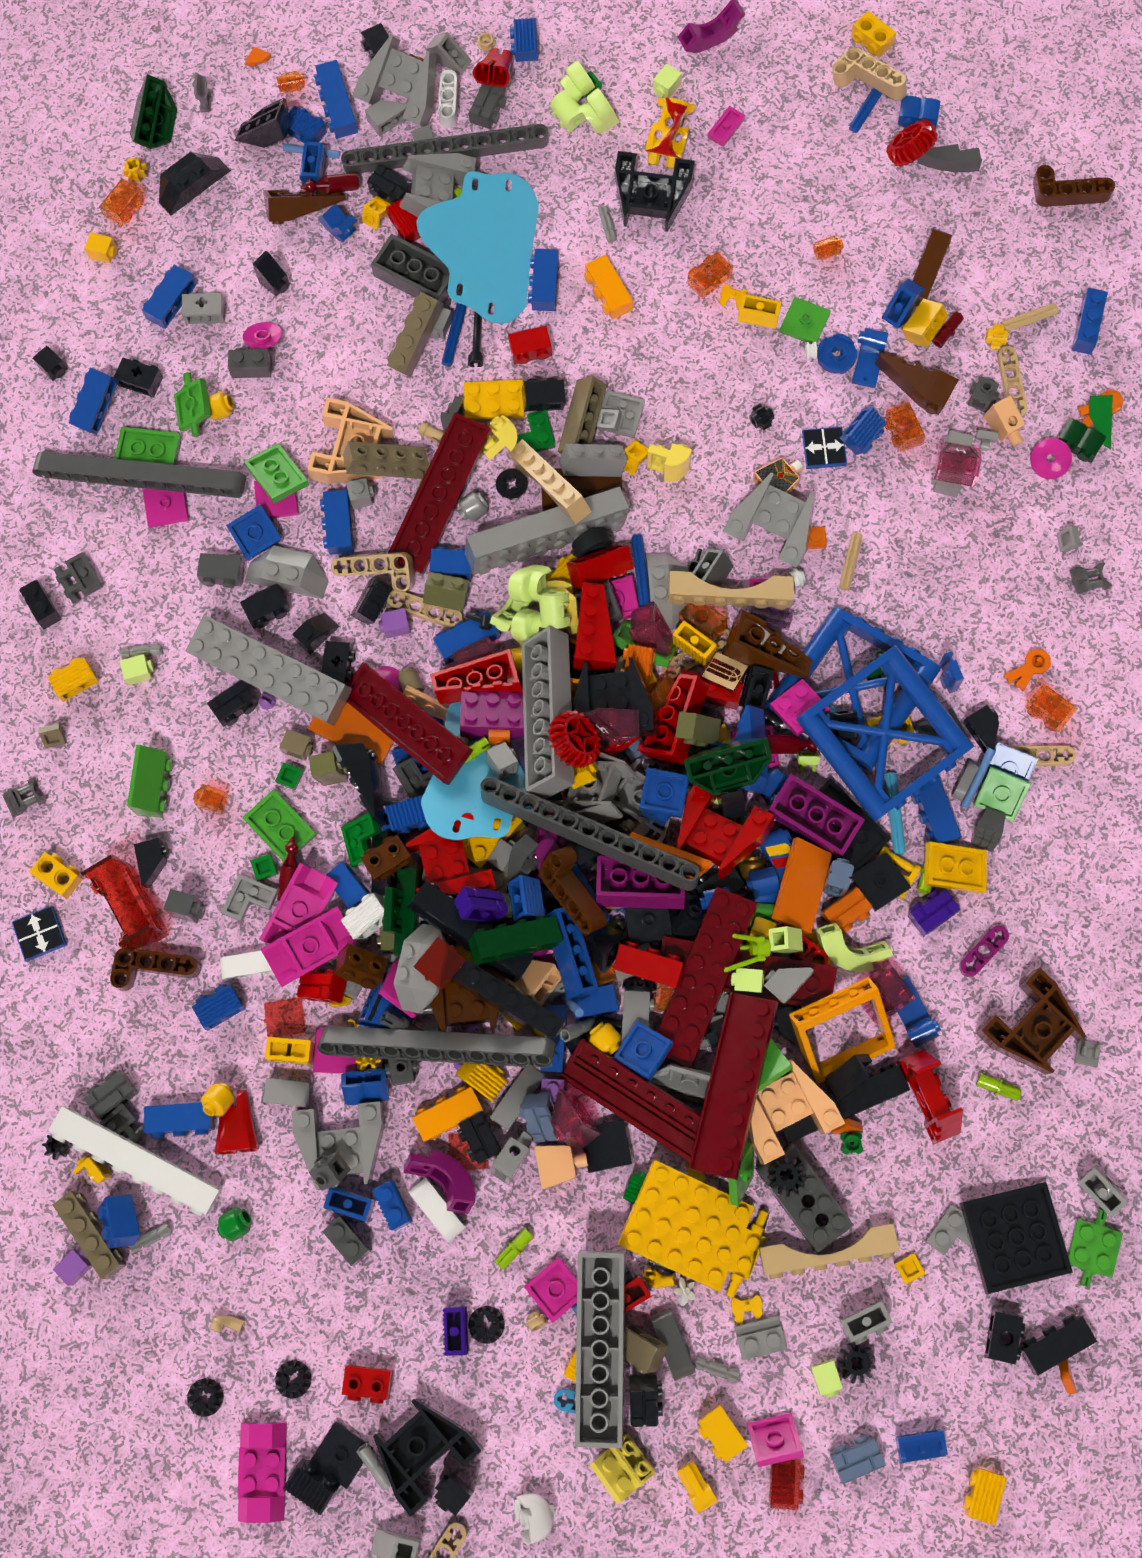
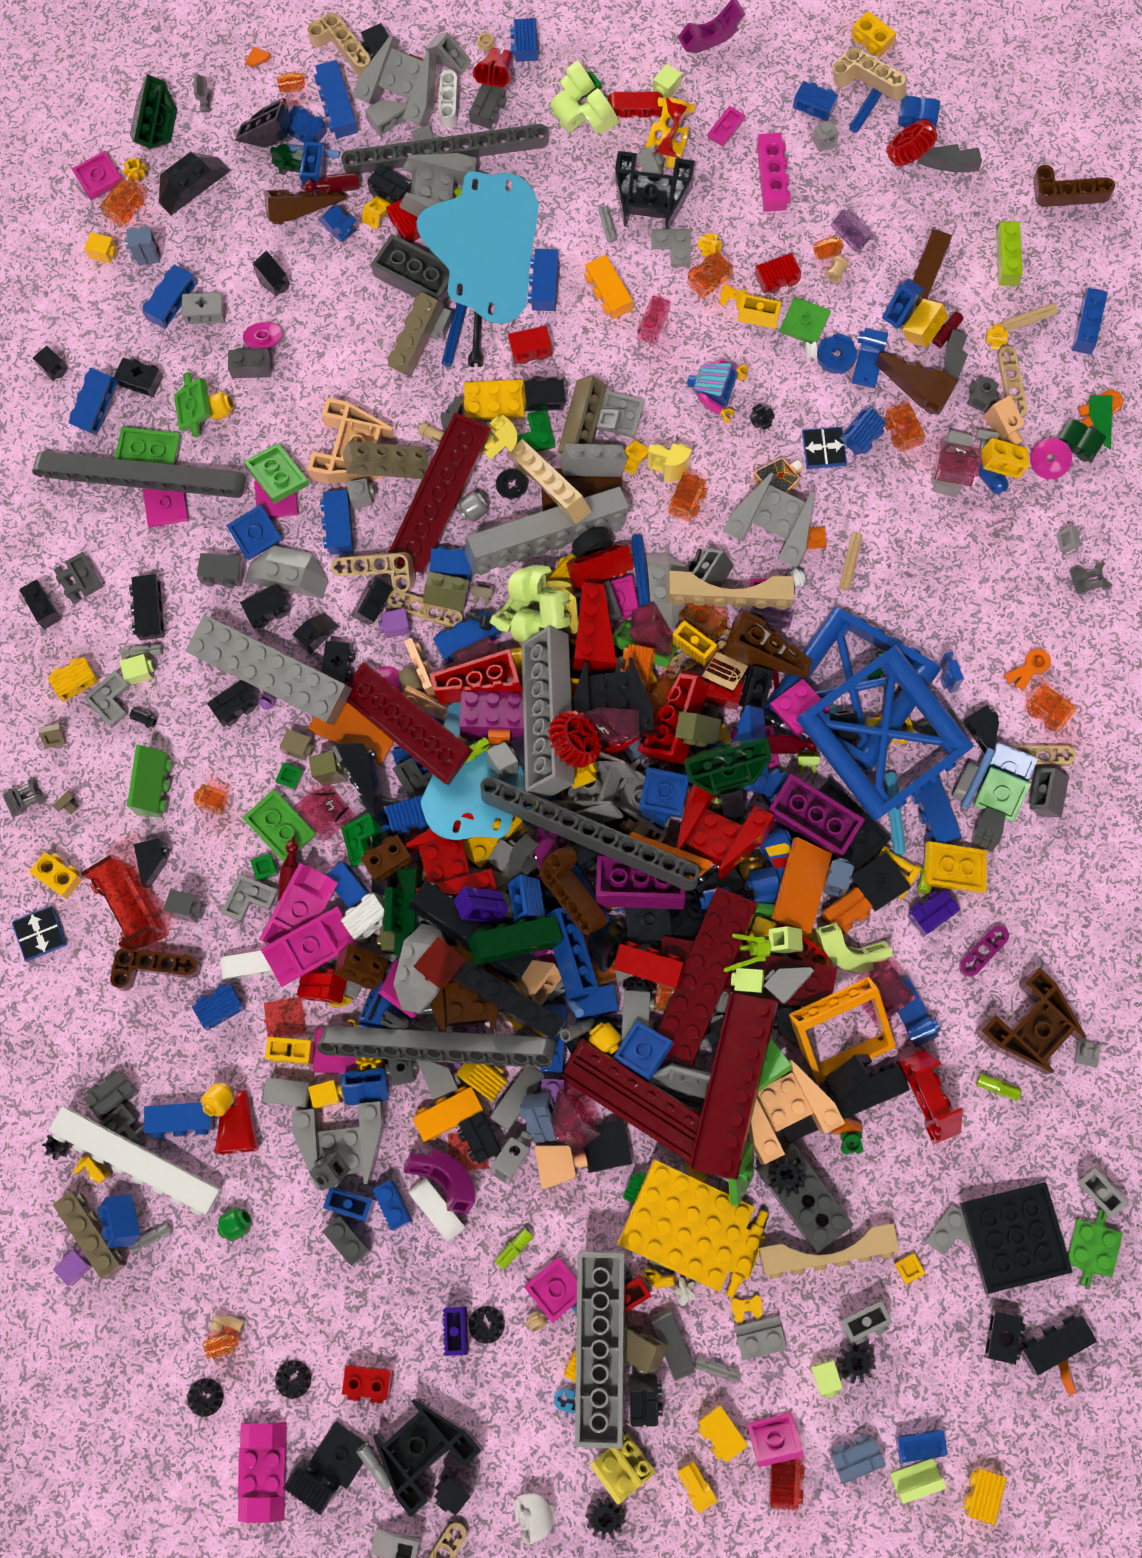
none -> dark tan tile [52,791,77,815]
none -> dark pink plate [71,151,124,201]
none -> light grey plate [83,671,130,728]
none -> sand blue brick [124,226,160,266]
none -> black brick [129,574,164,641]
none -> black pin [129,707,158,728]
none -> clear orange brick [203,1330,239,1359]
none -> dark green hips [270,143,304,175]
none -> clear pink slope [293,785,356,843]
none -> tan beam [307,13,371,76]
none -> yellow brick [308,1080,344,1110]
none -> light nougat wing [404,638,437,699]
none -> light grey slope [417,1061,461,1101]
none -> dark tan tile [471,583,495,606]
none -> black gear [586,1497,625,1540]
none -> red beam [608,92,663,118]
none -> light grey brick [636,143,663,174]
none -> clear pink brick [637,296,670,345]
none -> light grey plate [651,229,690,267]
none -> clear orange brick [668,472,708,522]
none -> torso [687,359,748,423]
none -> yellow gear [698,233,722,258]
none -> red brick [755,253,802,294]
none -> dark pink brick [757,132,791,212]
none -> blue brick [793,81,838,121]
none -> light grey brick [811,121,839,152]
none -> tan bush [825,256,849,283]
none -> clear purple panel [830,210,878,252]
none -> yellowish green panel [890,1458,947,1504]
none -> dark grey slope [943,329,968,396]
none -> blue piece [975,463,1009,494]
none -> yellow brick [981,438,1030,479]
none -> lime brick [996,221,1023,286]
none -> dark grey brick [1029,768,1069,817]

